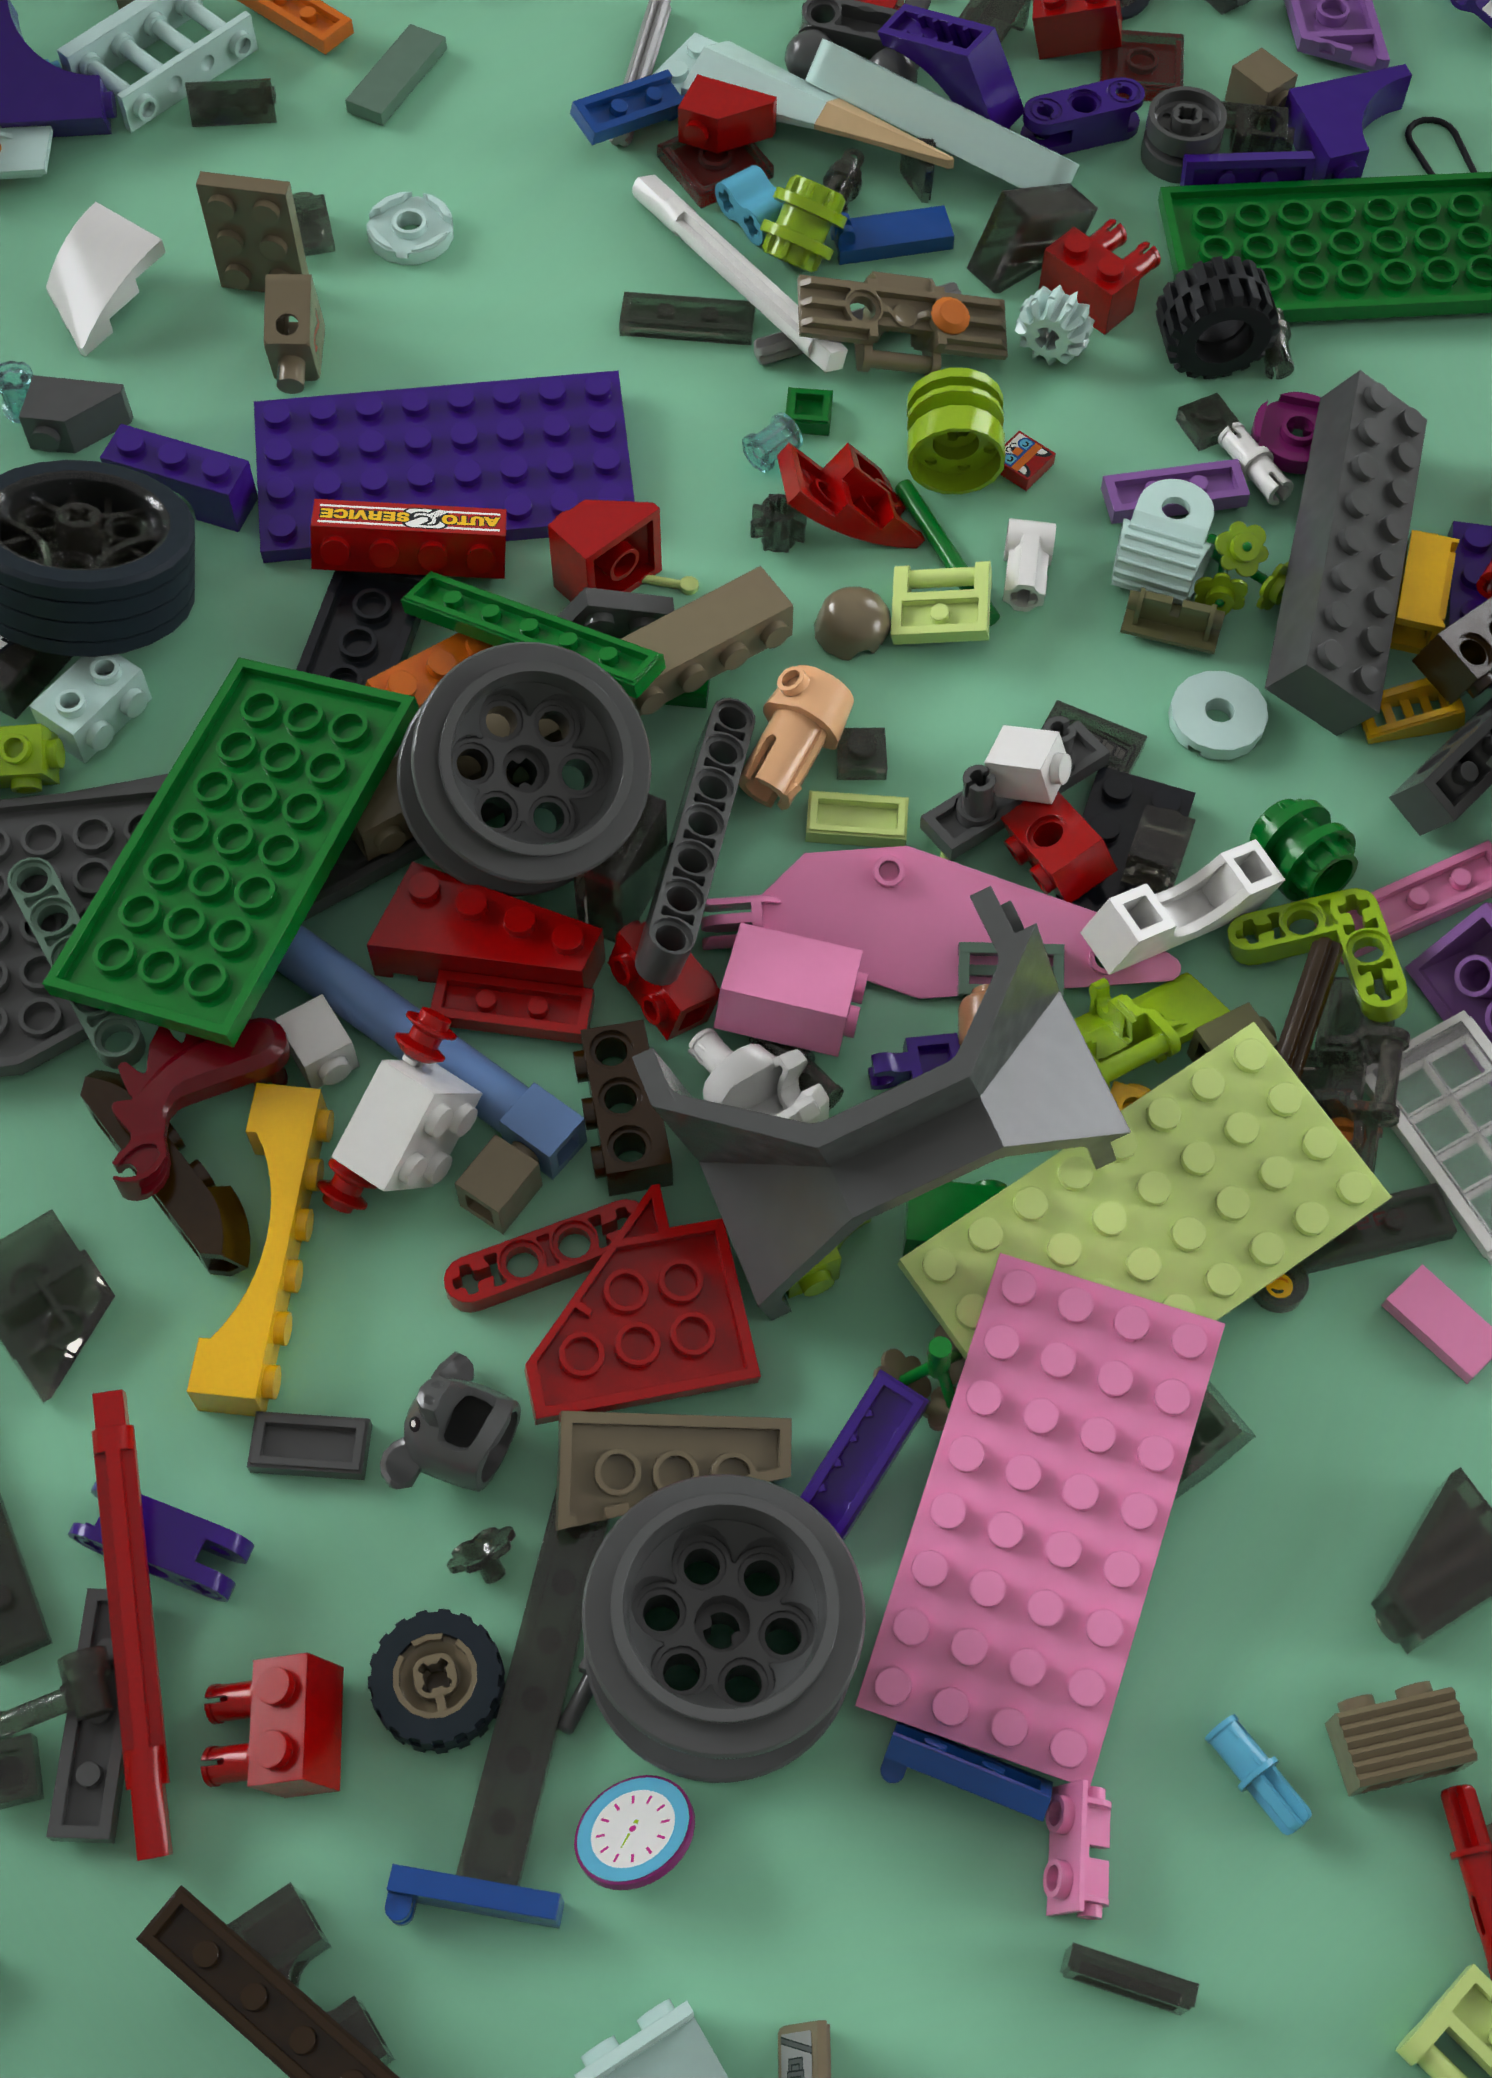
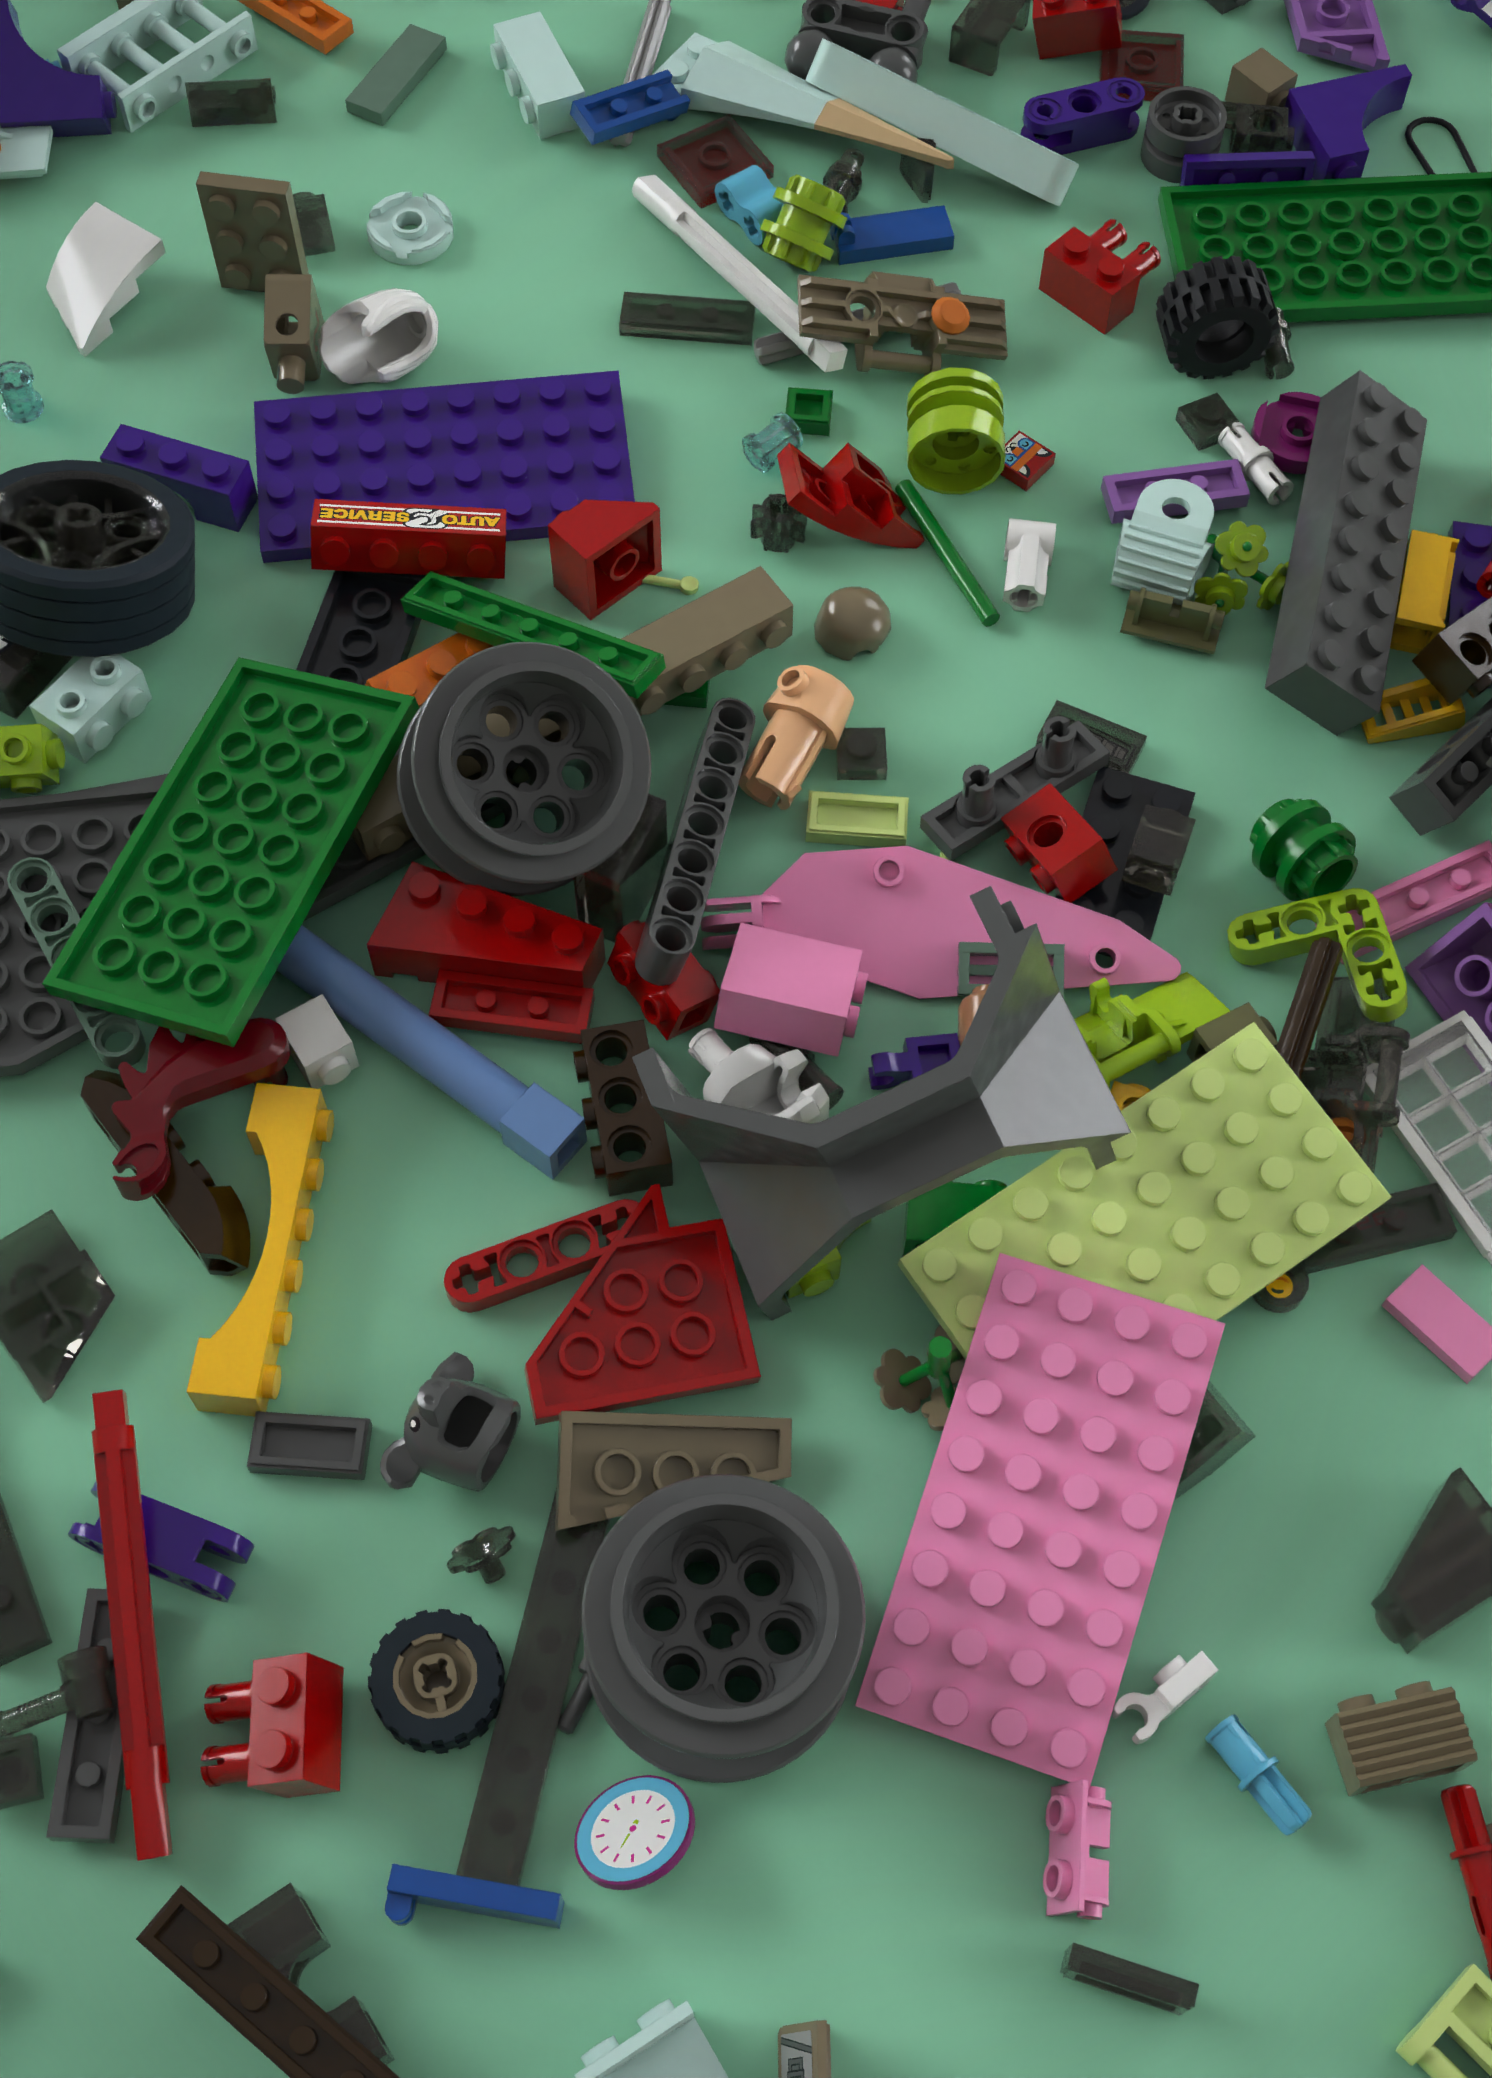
dark grey slope [19,375,133,453] -> none
white brick [317,1007,483,1214] -> none
dark tan brick [455,1134,543,1234] -> none
dark grey wing [558,587,675,639] -> none
red slope [678,74,777,153] -> none
dark purple plate [800,1369,931,1541] -> none
dark purple arch [877,3,1024,129] -> none
blue hinge [880,1721,1053,1822] -> none
yellowish green plate [891,561,992,645] -> none
clear smoke slope [967,183,1098,294] -> none
white brick [984,725,1072,804] -> none
light aqua gear [1015,285,1095,366] -> none
white arch [1080,839,1285,975] -> none
light aqua tile [1168,671,1269,760] -> none
none -> white hair [318,288,439,384]
none -> light aqua brick [490,11,585,140]
none -> white plate [1111,1651,1219,1745]

